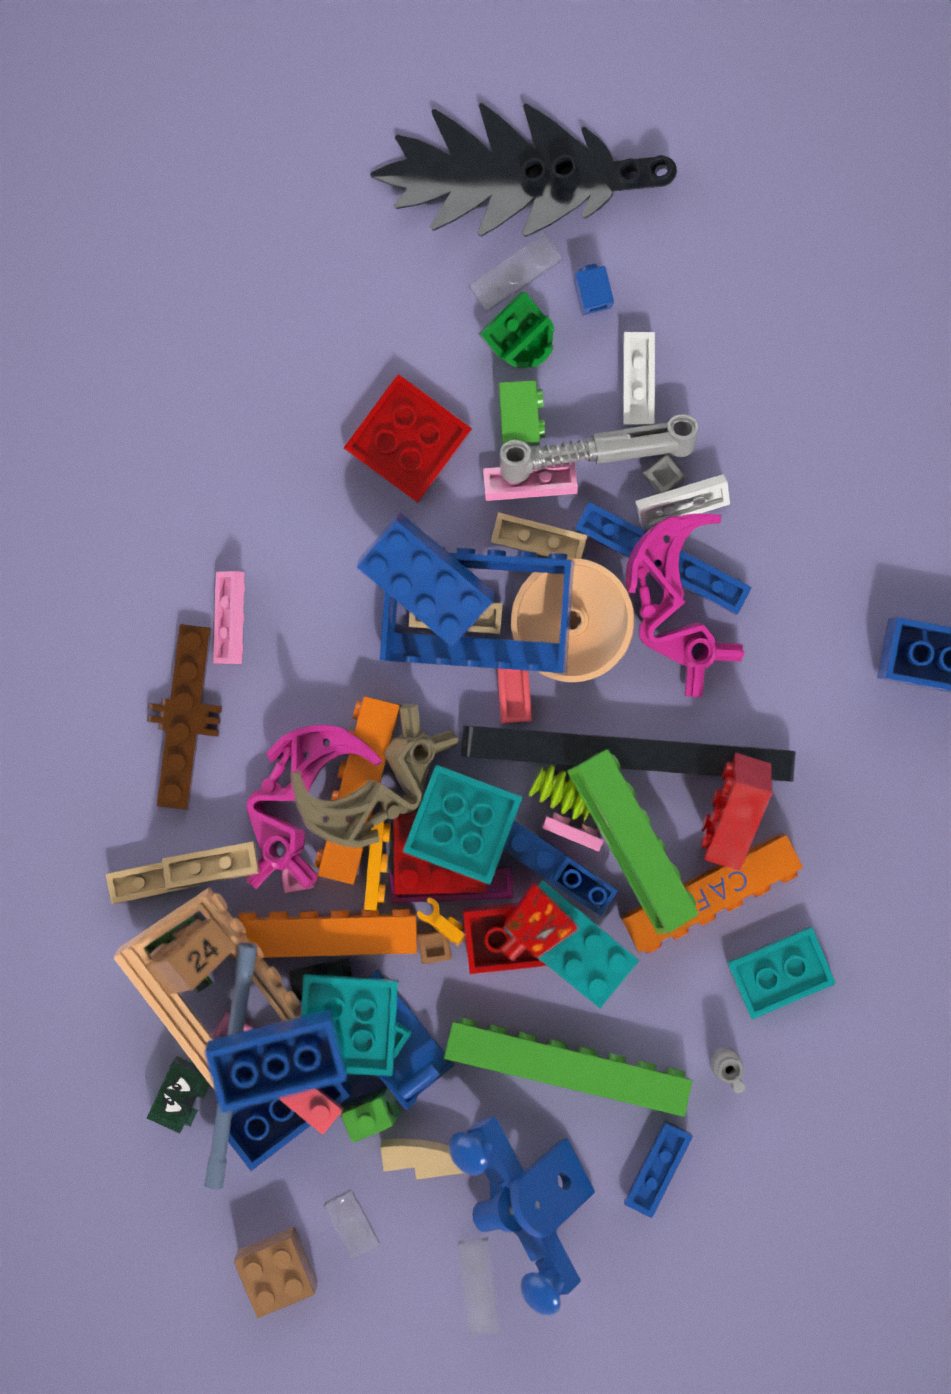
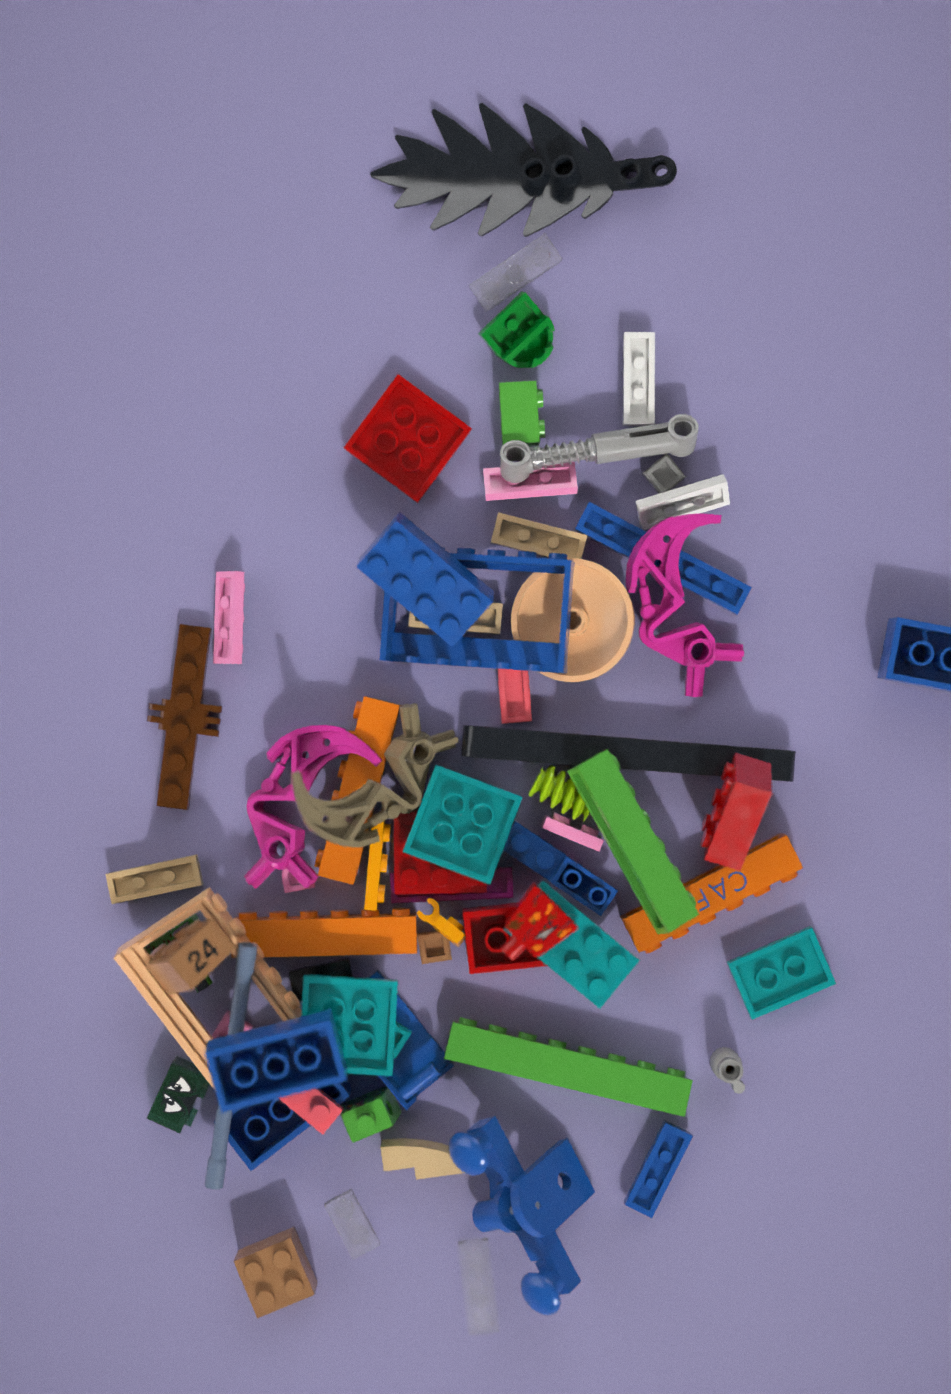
tan plate [162,842,260,890] -> none
blue brick [574,264,614,316] -> none

